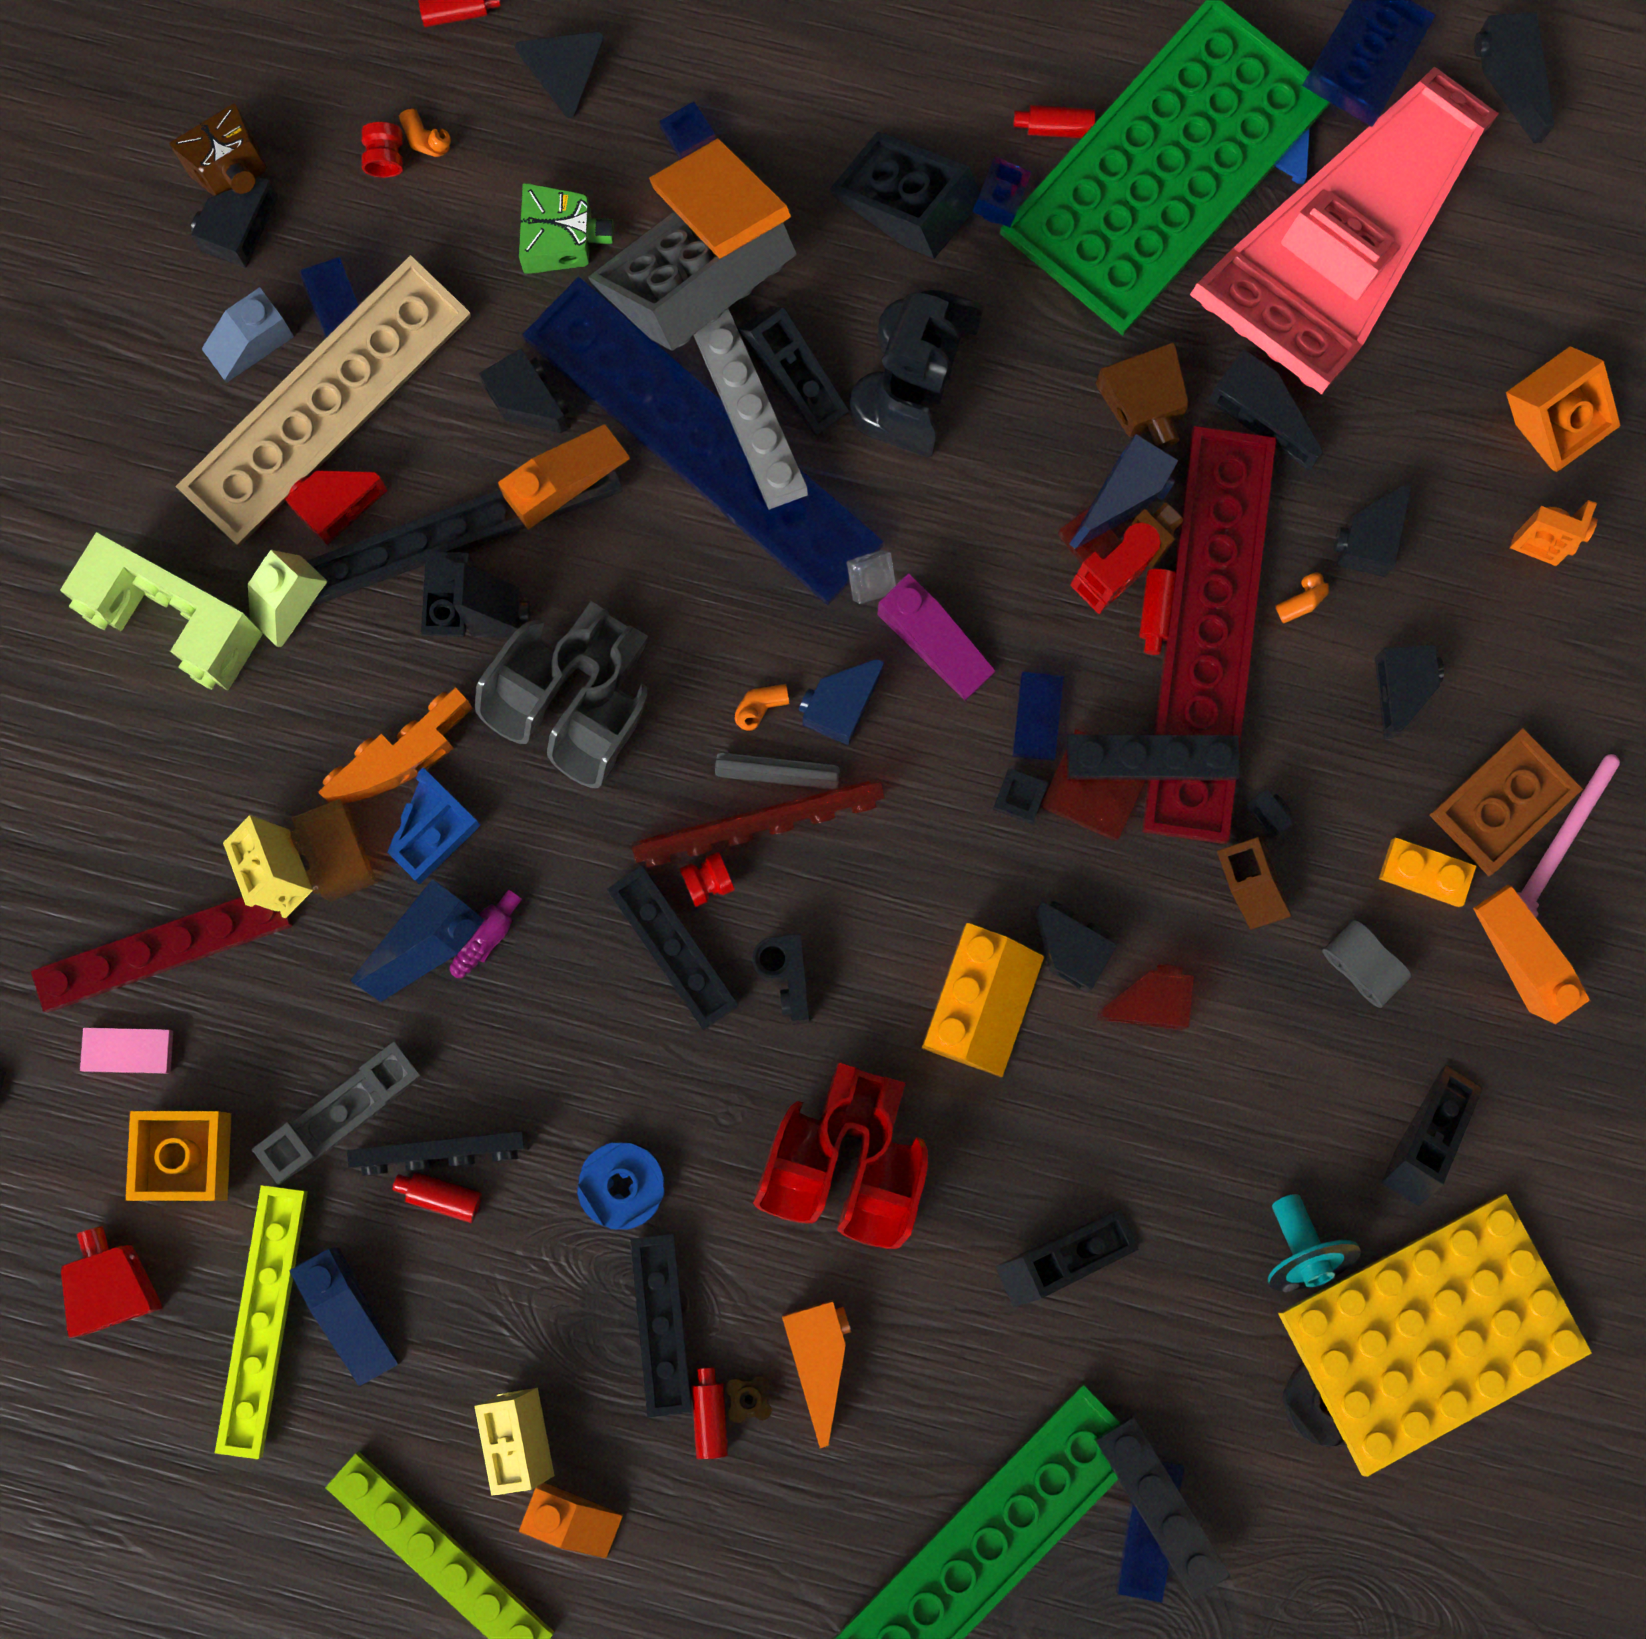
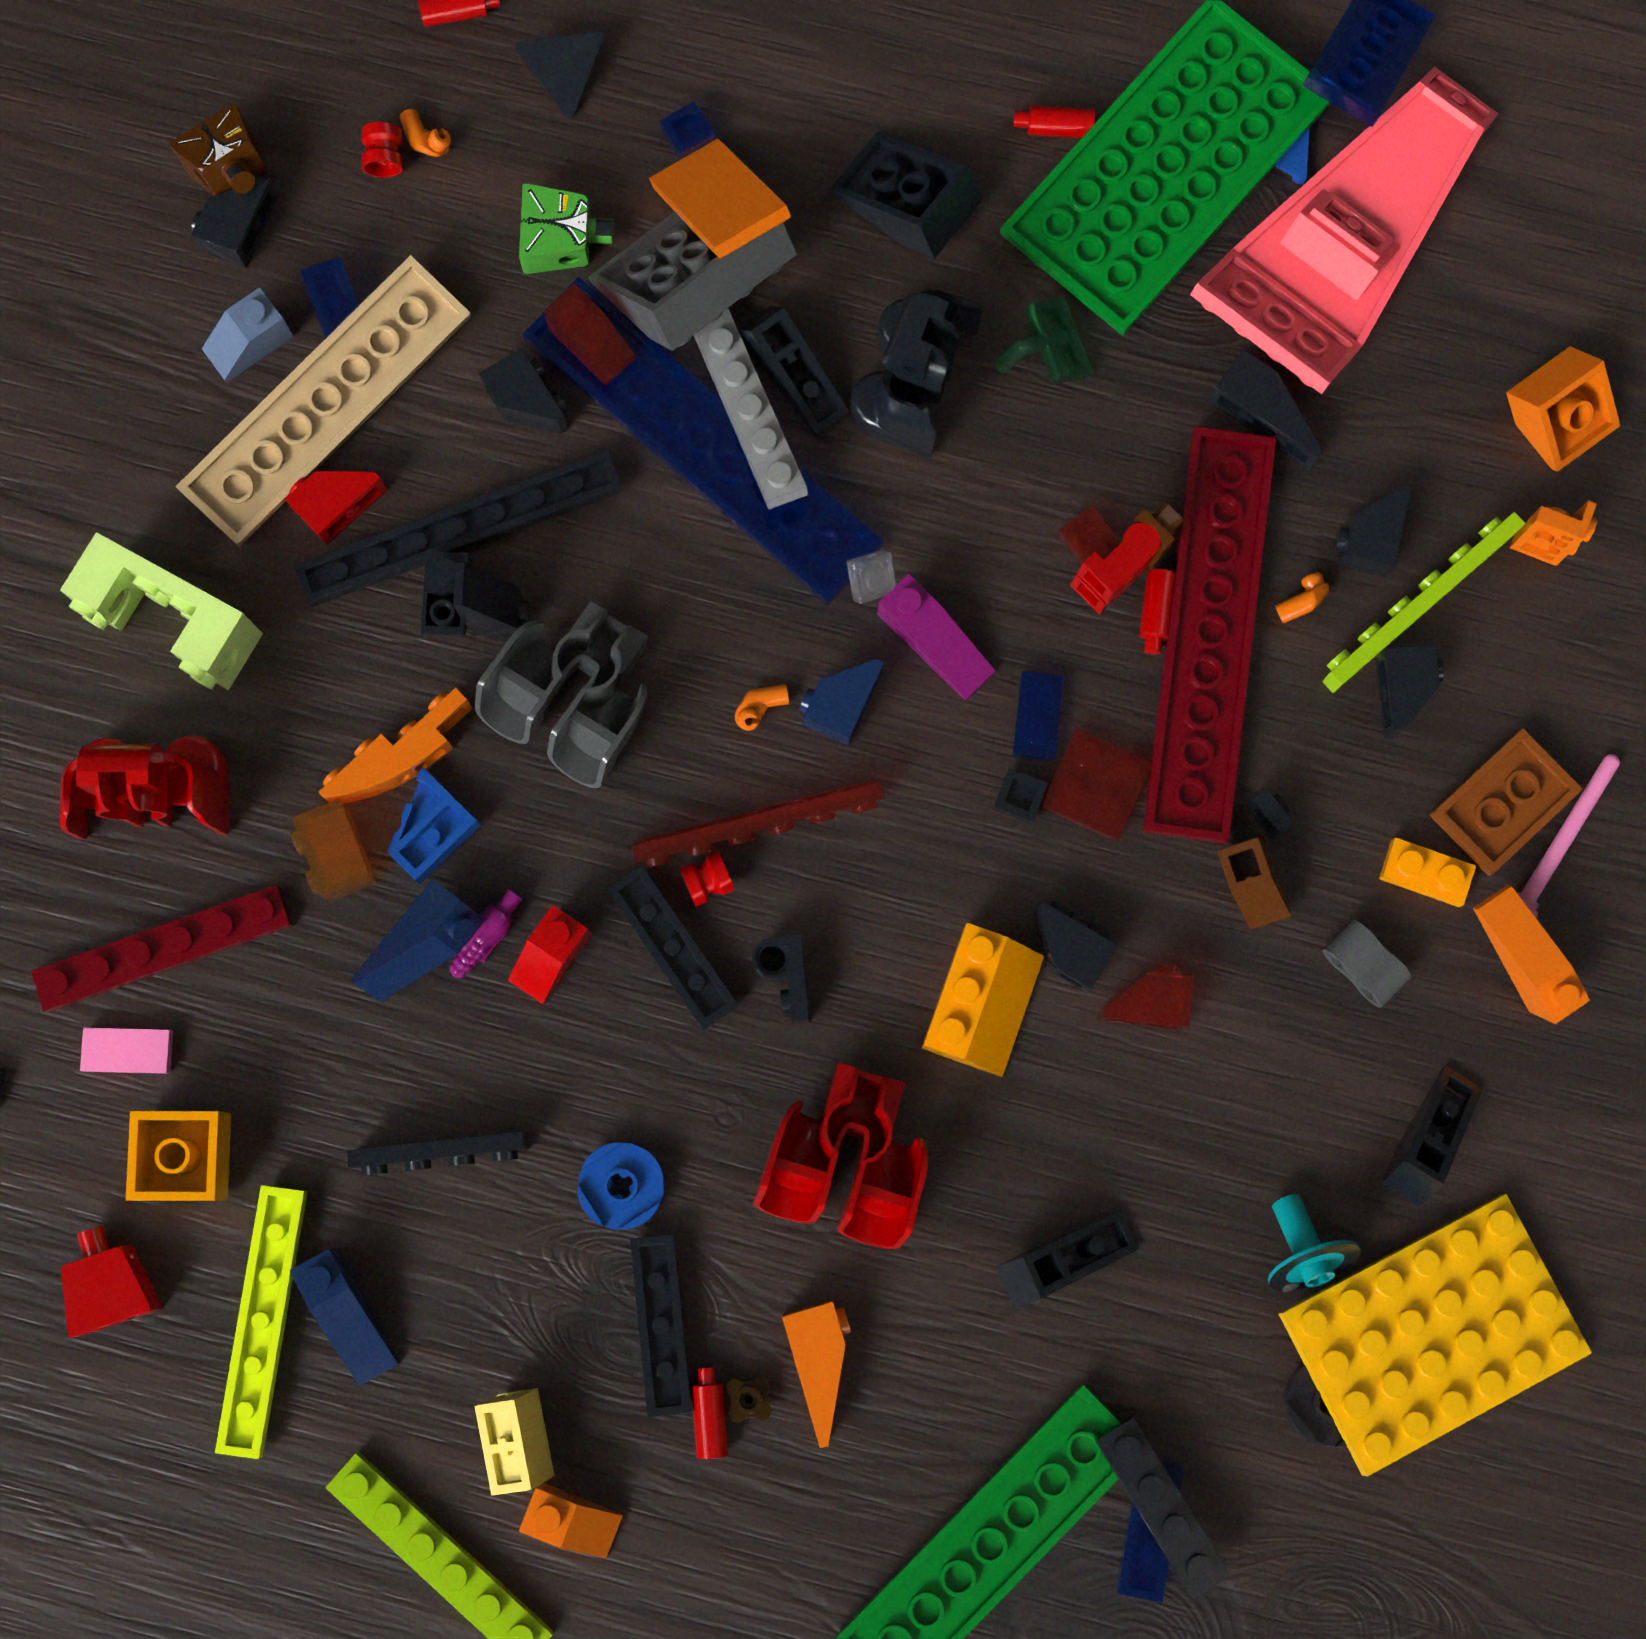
light yellow hinge [223,815,313,918] -> none
yellowish green slope [248,550,327,647] -> none
dark grey slope [252,1042,421,1184] -> none
red cylinder [392,1172,482,1223] -> none
orange slope [498,424,630,530] -> none
dark grey axle [715,752,840,790] -> none
clear blue plate [972,156,1032,228] -> none
black plate [1067,734,1240,780] -> none
dark blue slope [1069,434,1178,549] -> none
reddish brown torso [1096,343,1188,450] -> none
black slope [1474,12,1554,143] -> none
none -> red piece [60,735,230,839]
none -> red slope [508,905,592,1005]
none -> clear red slope [544,283,636,385]
none -> clear green plate [995,298,1093,384]
none -> lime plate [1322,512,1526,693]

